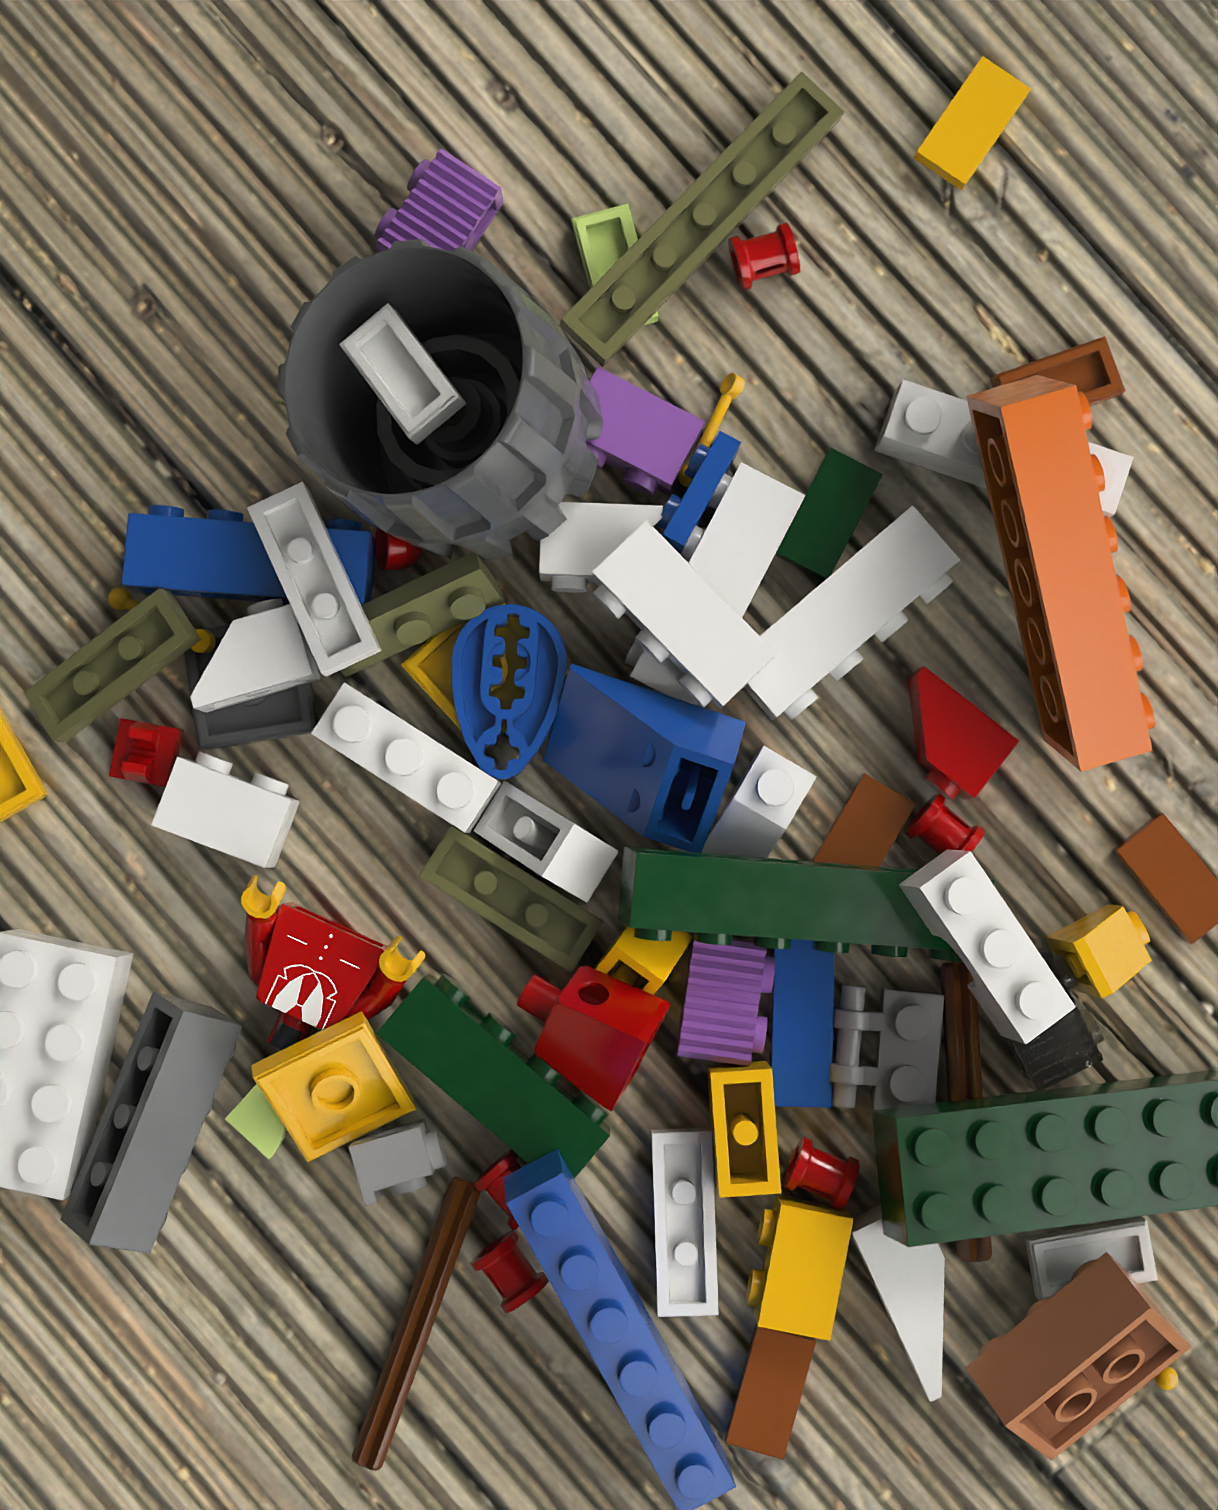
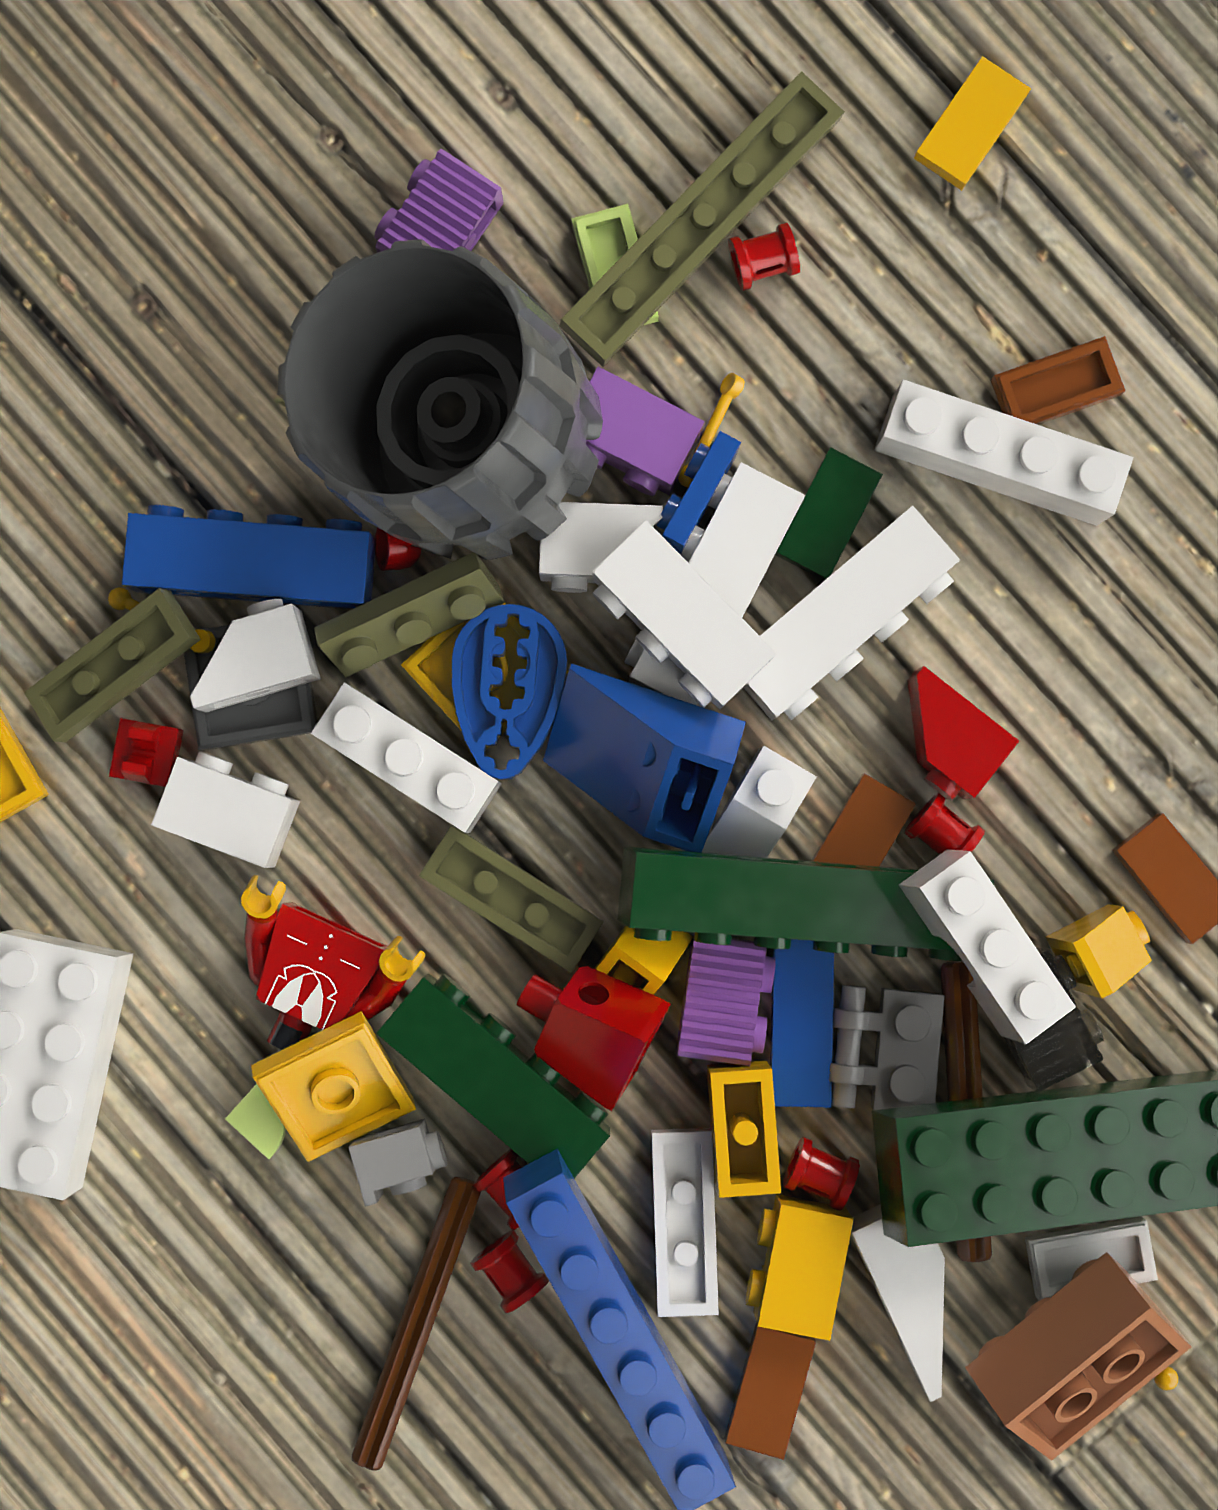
brick [60,991,242,1254] -> none
white plate [247,481,382,677] -> none
white tile [339,303,467,445] -> none
white slope [473,781,619,903] -> none
orange brick [966,375,1155,772] -> none

